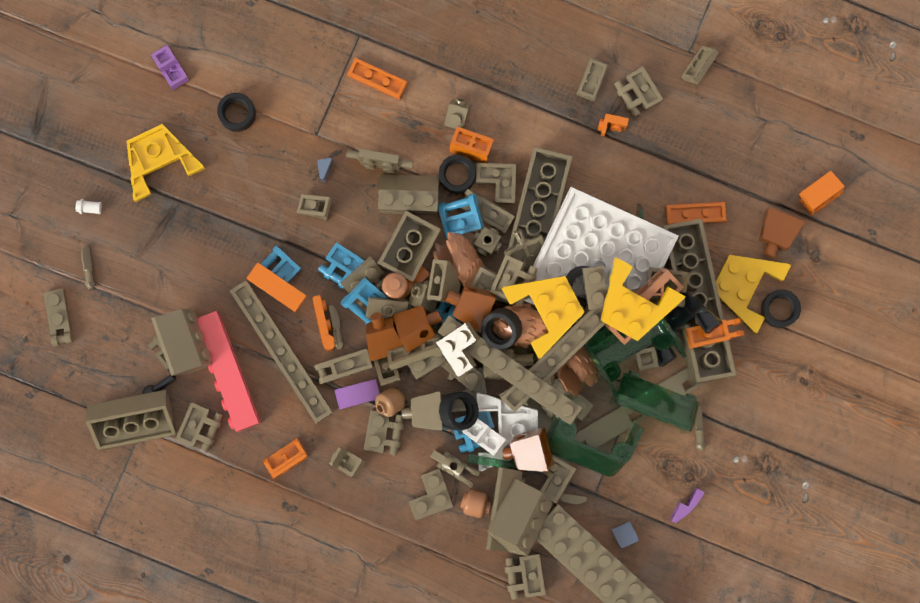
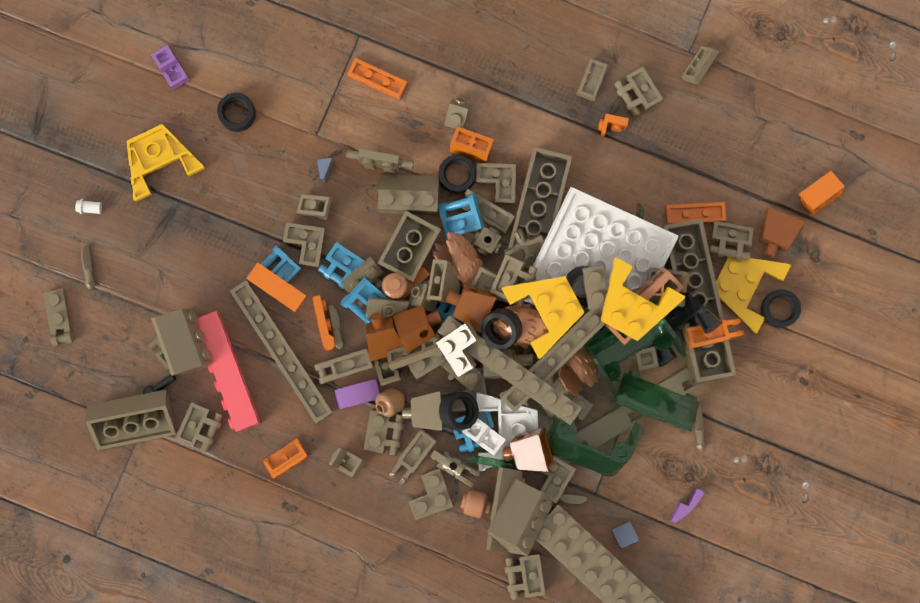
none -> dark tan plate [283,222,326,268]
none -> dark tan hinge [389,429,437,485]
none -> dark tan plate [709,221,754,261]

